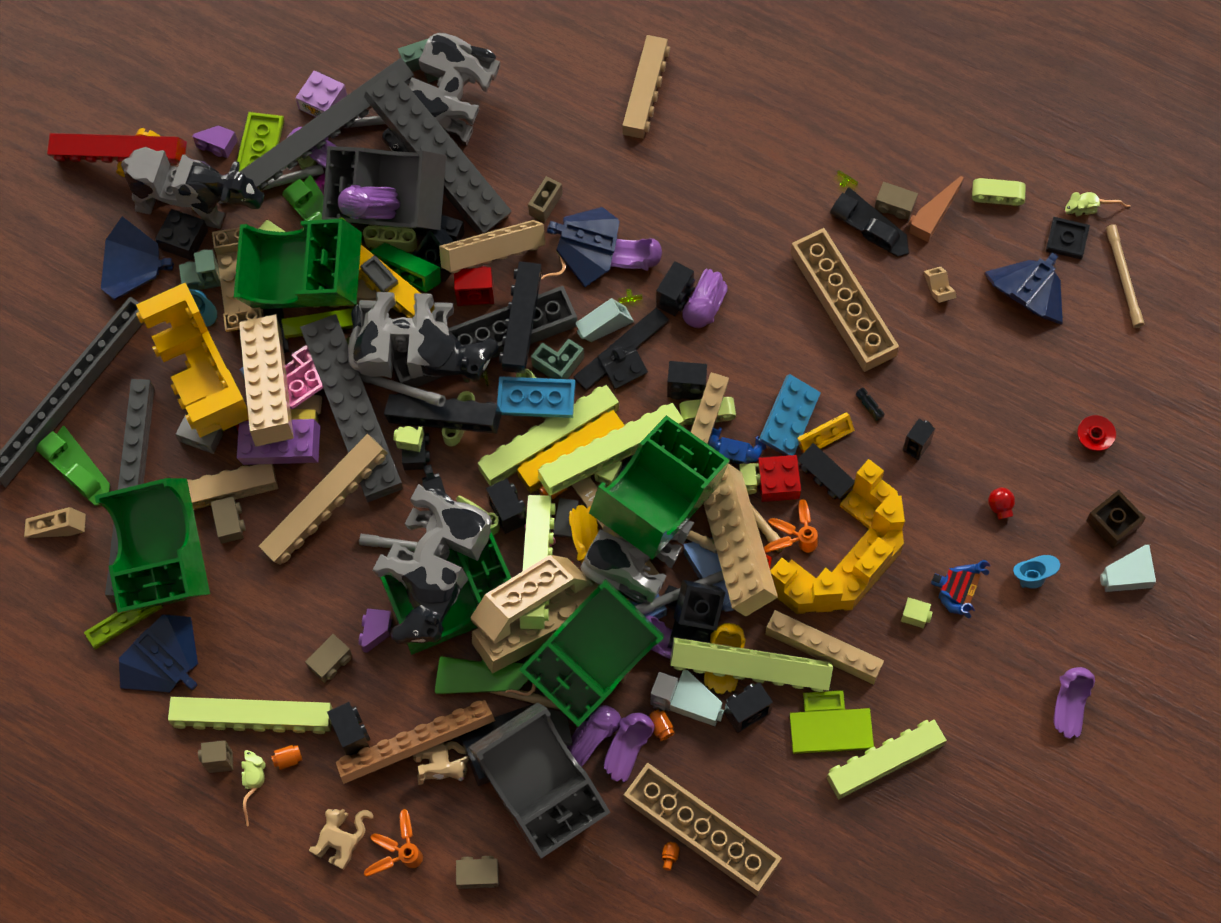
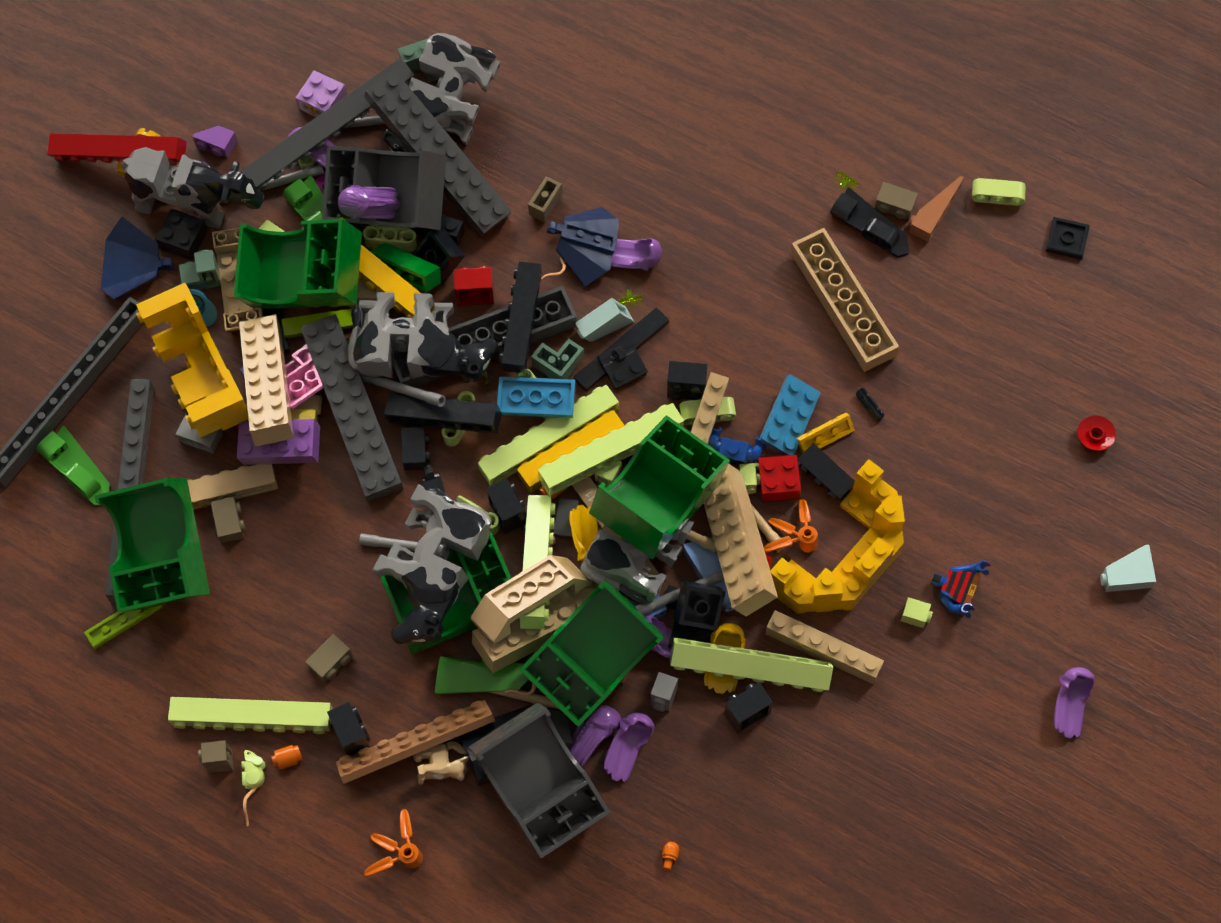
tan slope [24,507,86,538] -> none
dark blue panel [119,615,198,693] -> none
lime tile [237,112,285,171] -> none
tan brick [259,434,388,565] -> none
tan animal [309,809,373,870] -> none
medium lavender slope [359,609,393,652] -> none
dark grey tile [360,255,399,292] -> none
yellowish green brick [393,426,424,452] -> none
tan brick [439,220,545,273] -> none
dark tan brick [456,856,499,889] -> none
tan brick [622,35,670,139] -> none
tan brick [623,763,782,896] -> none
orange brick [649,710,674,741] -> none
black brick [656,261,695,317] -> none
light aqua slope [670,669,725,726] -> none
medium lavender hair [683,268,727,328] -> none
lime tile [789,708,874,754] -> none
lime tile [803,691,845,712] -> none
yellowish green brick [827,720,947,800] -> none
black brick [902,419,935,461] -> none
tan slope [924,267,956,303] -> none
dark blue panel [984,253,1063,324] -> none
red piece [988,487,1015,520] -> none
dark azure piece [1013,555,1060,588] -> none
yellowish green animal [1065,192,1130,217] -> none
dark brown brick [1086,490,1146,549] -> none
tan piece [1106,225,1145,328] -> none

